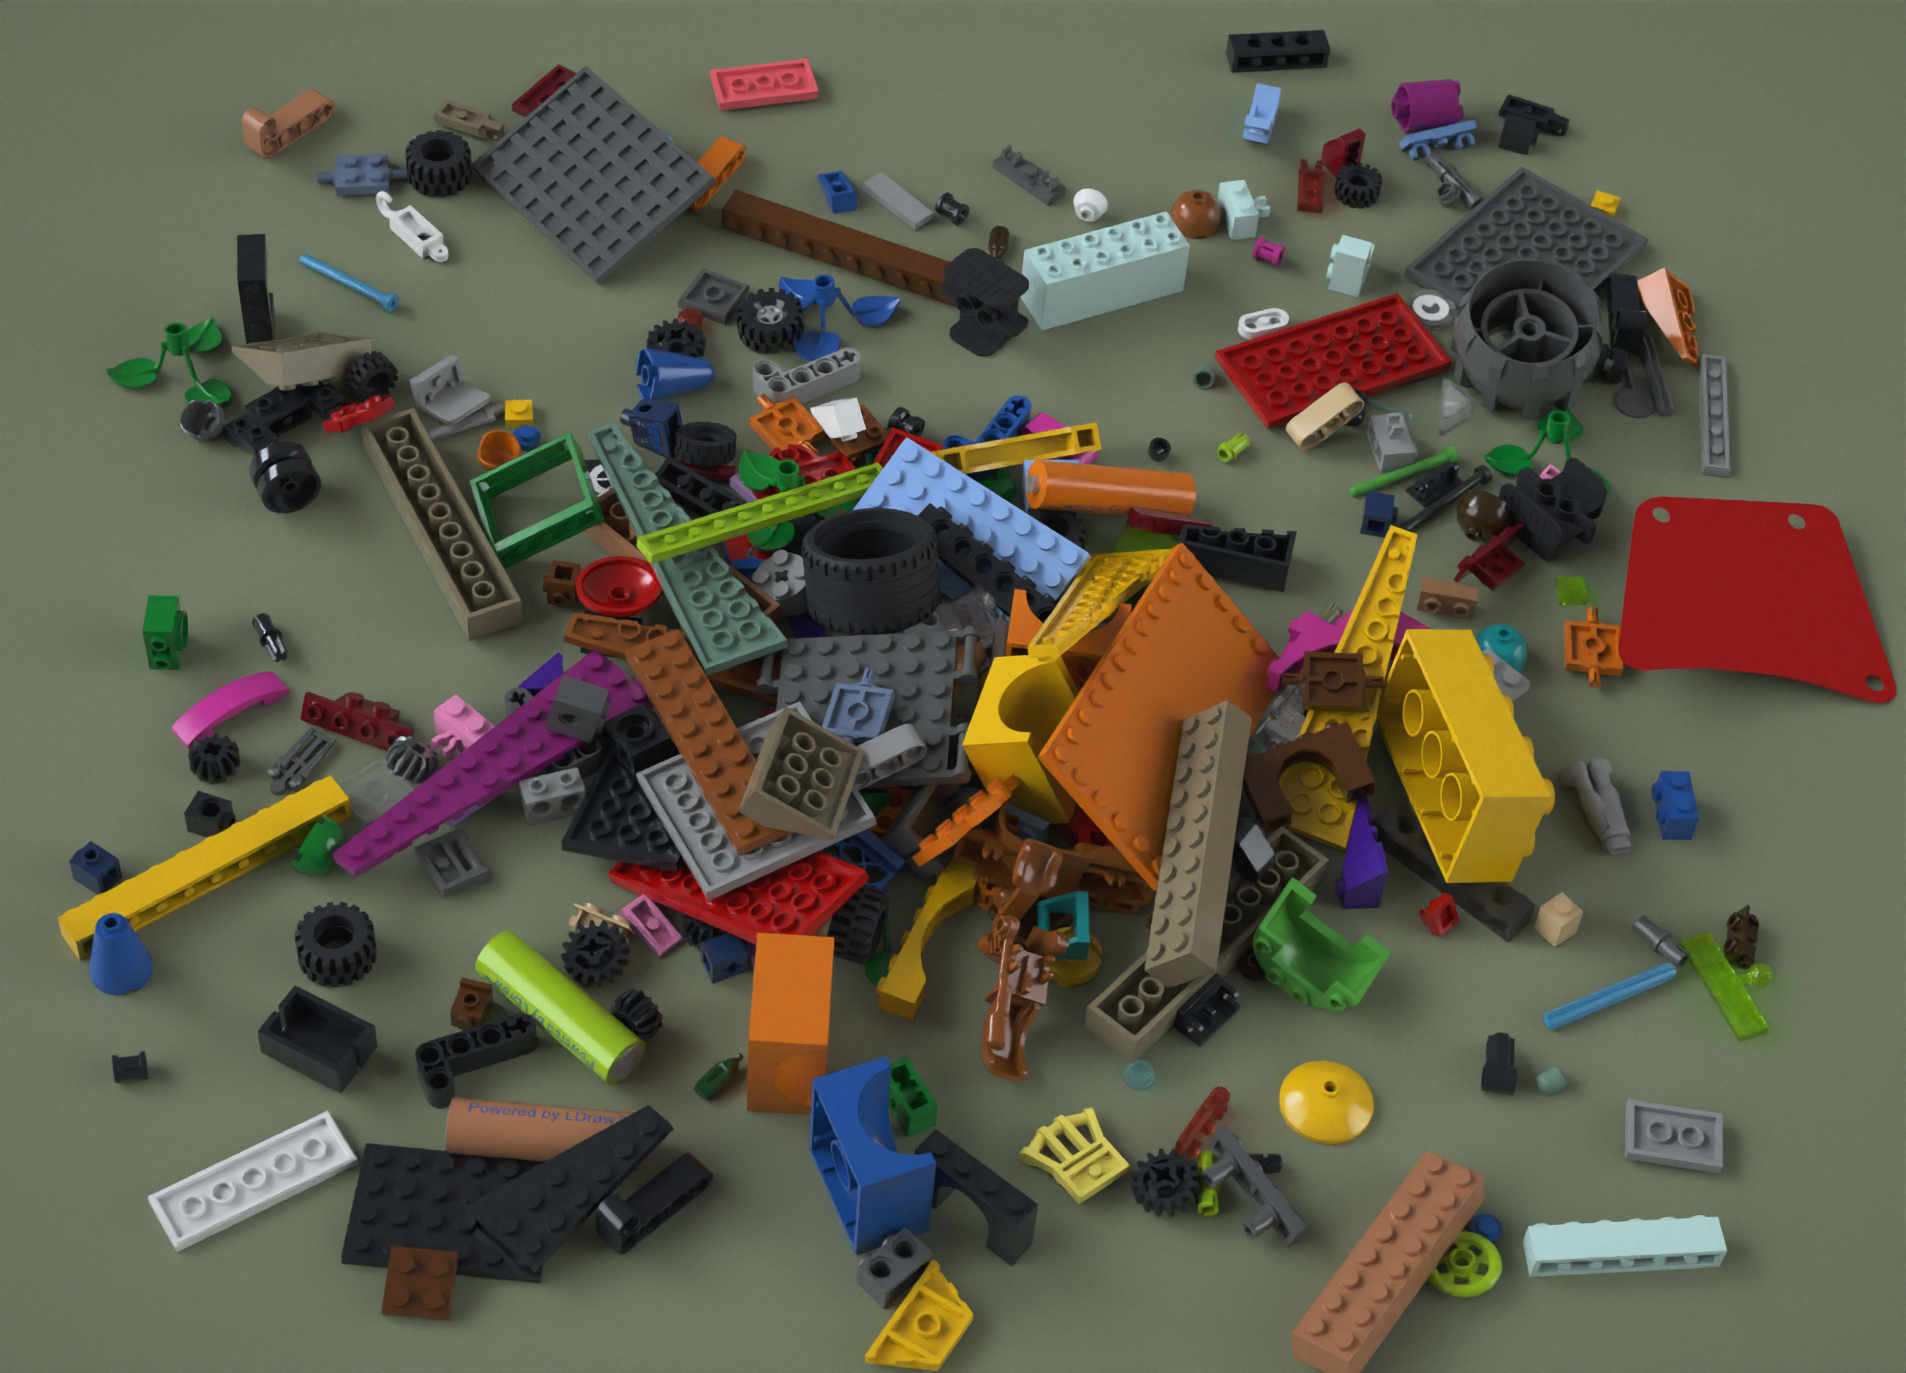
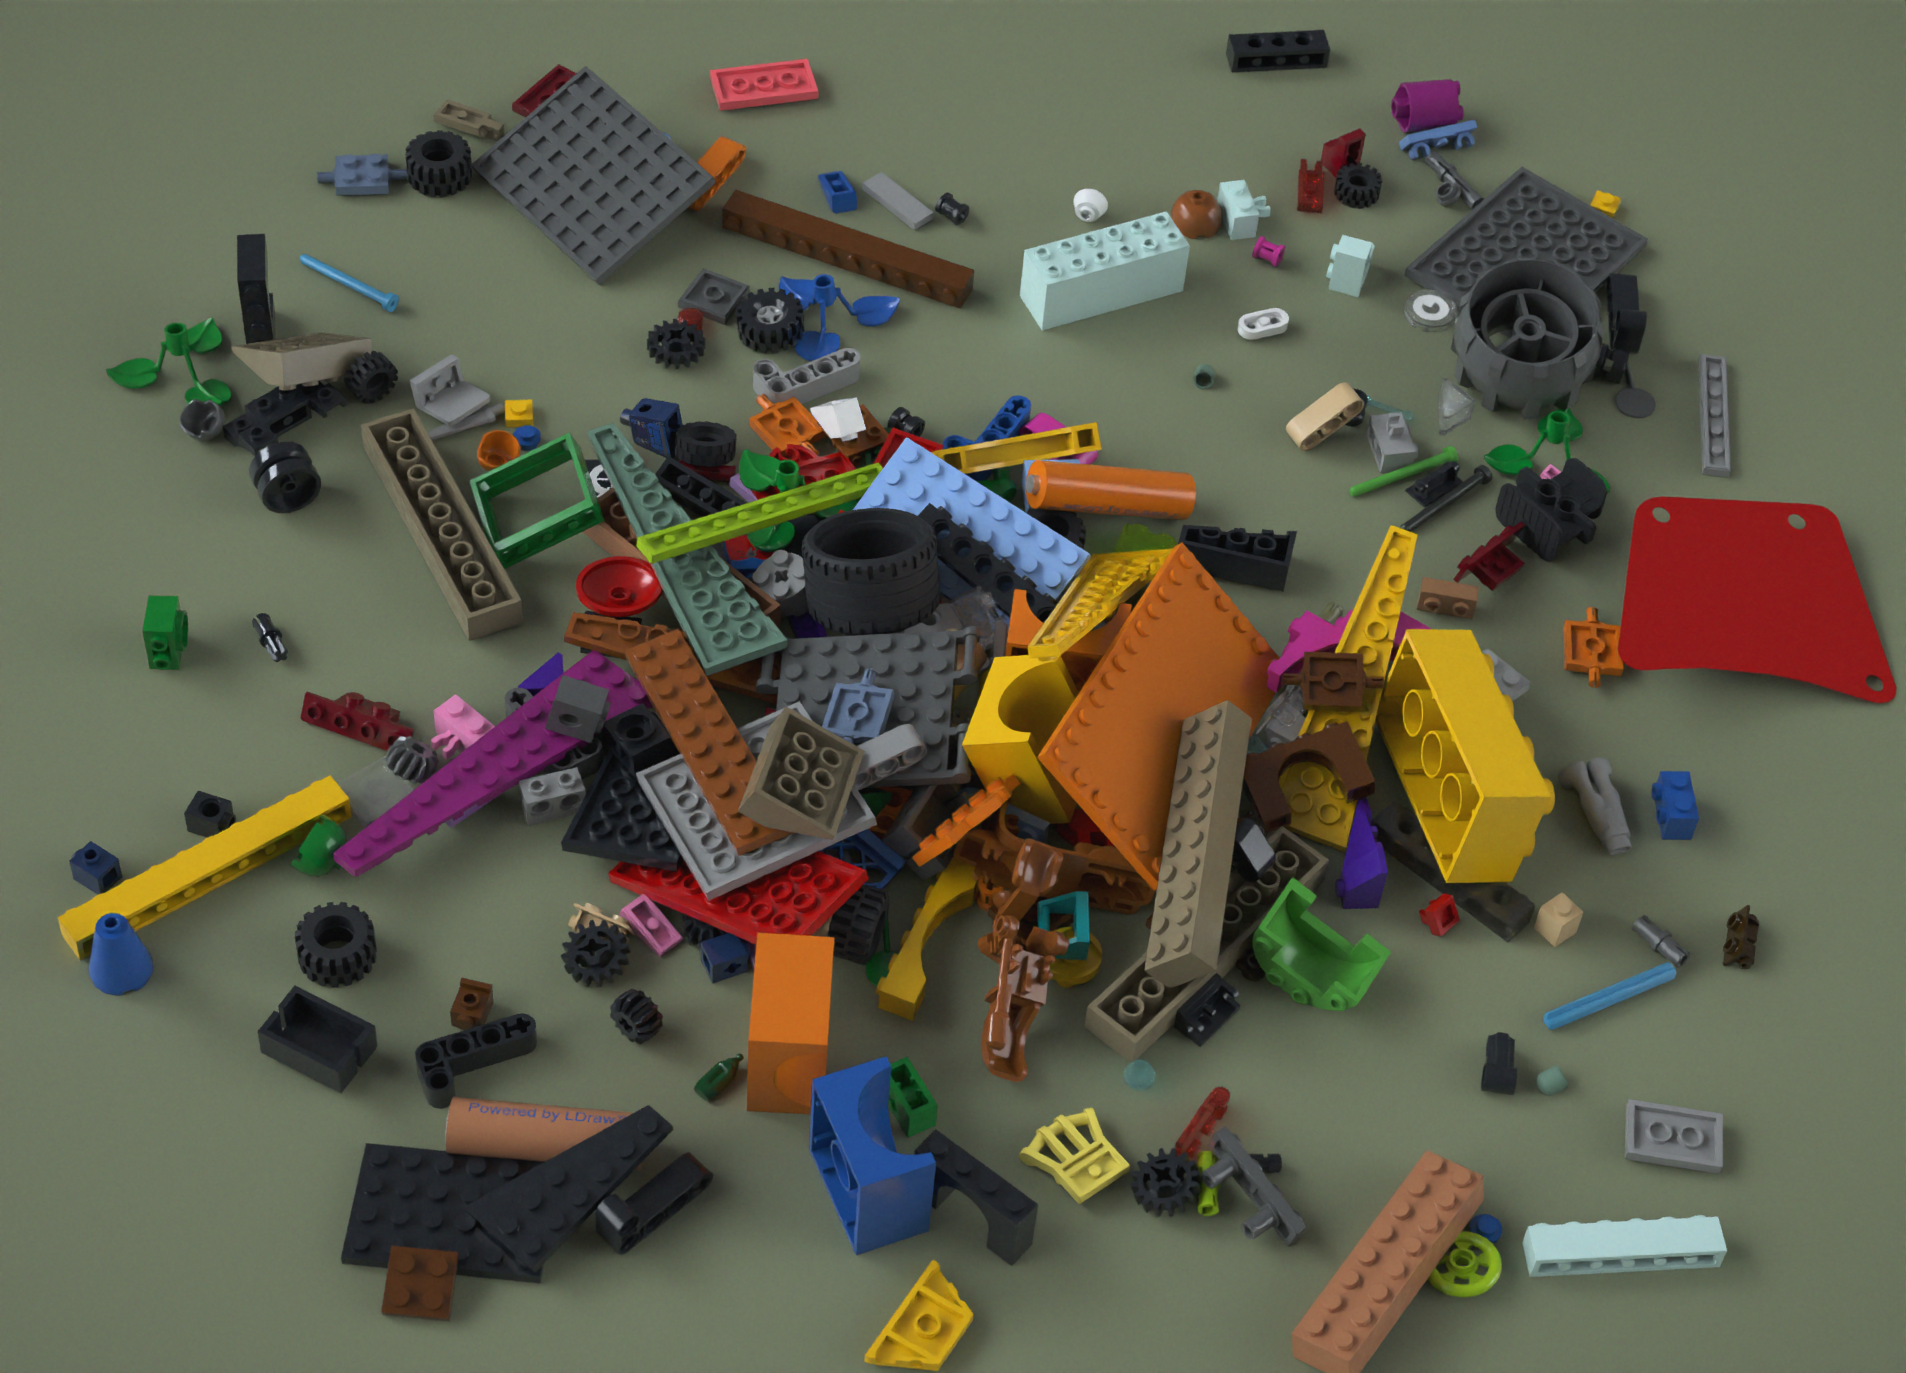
black bush [112,1051,148,1084] -> none
white tile [148,1111,358,1252] -> none
dark pink slope [172,671,290,749] -> none
black gear [188,732,241,785] -> none
nougat beam [242,89,335,159] -> none
dark grey piece [268,727,337,795] -> none
red plate [322,395,395,434] -> none
white piece [376,191,448,262] -> none
dark grey plate [415,828,493,898] -> none
lime piece [475,931,646,1085] -> none
reddish brown brick [543,560,581,608] -> none
blue cone [636,348,714,401] -> none
dark grey brick [857,1227,933,1309] -> none
black piece [940,248,1029,357] -> none
dark brown piece [988,226,1010,261] -> none
dark grey plate [993,145,1066,206] -> none
dark red piece [1126,507,1213,536] -> none
black hinge [1148,437,1171,462] -> none
red plate [1215,293,1452,429] -> none
lime pin [1217,432,1250,462] -> none
light blue arch [1243,83,1282,144] -> none
yellow dish [1279,1060,1374,1144] -> none
dark blue brick [1360,491,1398,538] -> none
dark brown cylinder [1457,489,1514,542] -> none
teal cylinder [1475,624,1528,673] -> none
black hinge [1498,94,1570,136] -> none
black brick [1498,114,1539,155] -> none
clear neon green plate [1554,576,1589,605] -> none
orange wedge [1637,268,1699,368] -> none
dark grey axle [1639,334,1674,416] -> none
clear neon green plate [1680,931,1774,1043] -> none

